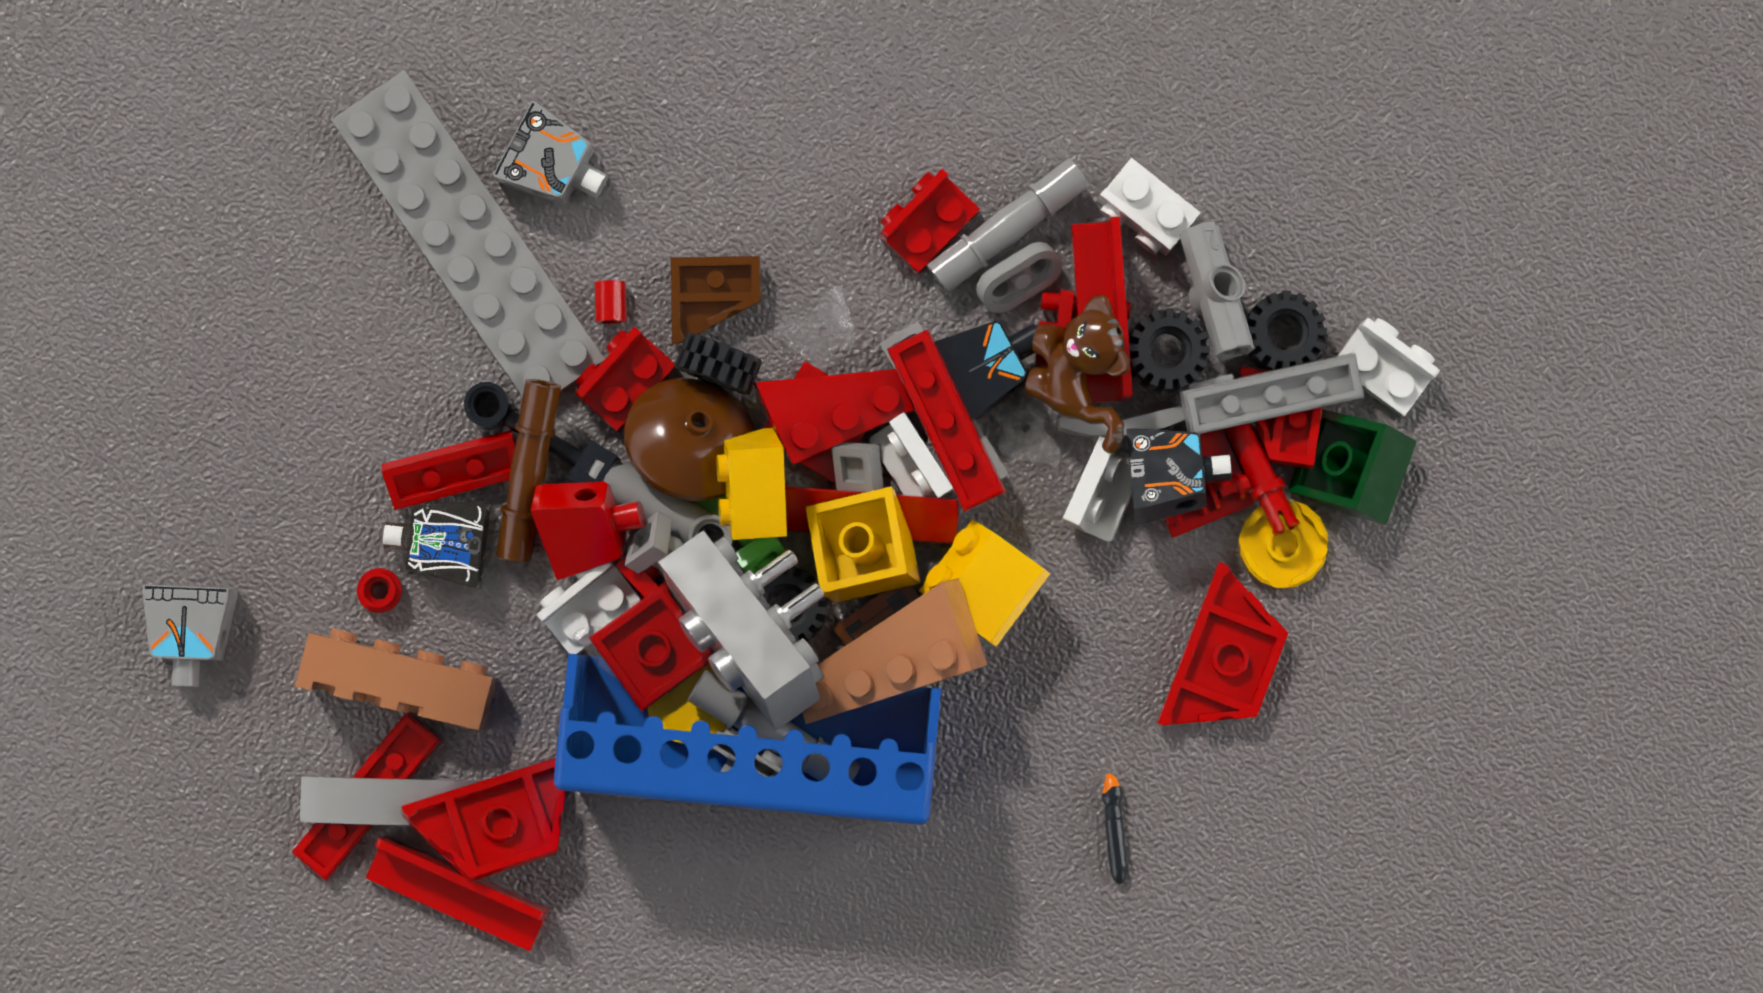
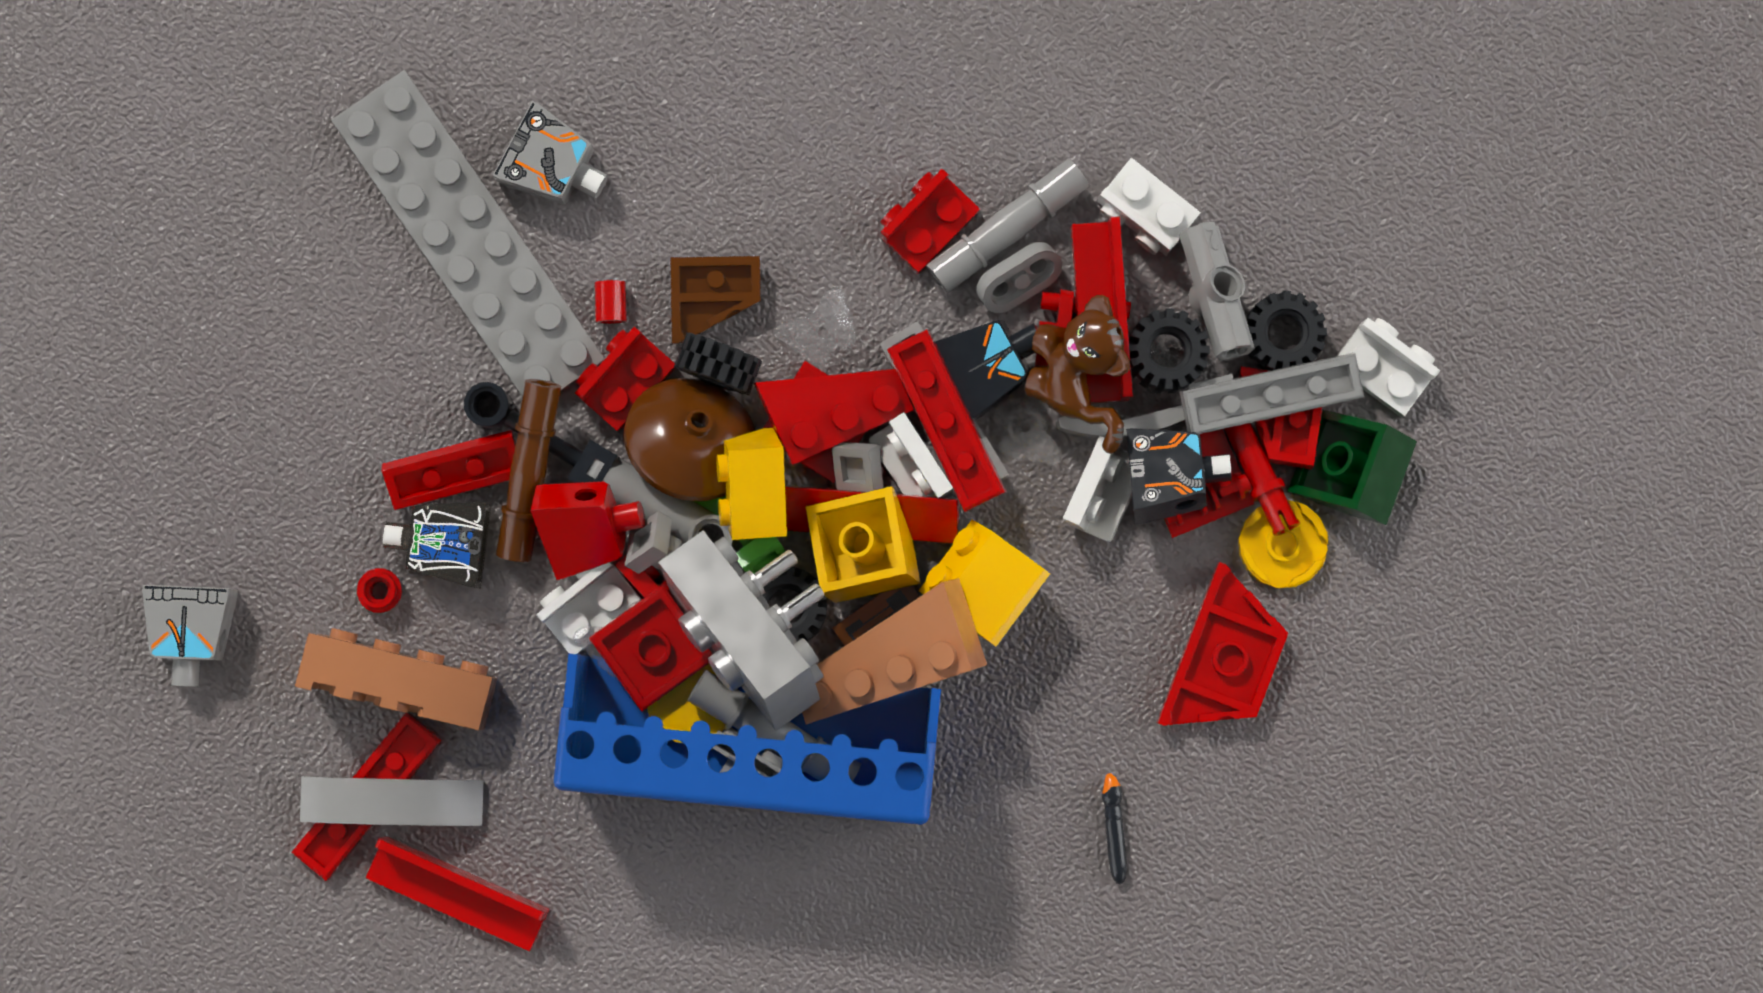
red wing [401,758,565,882] -> none

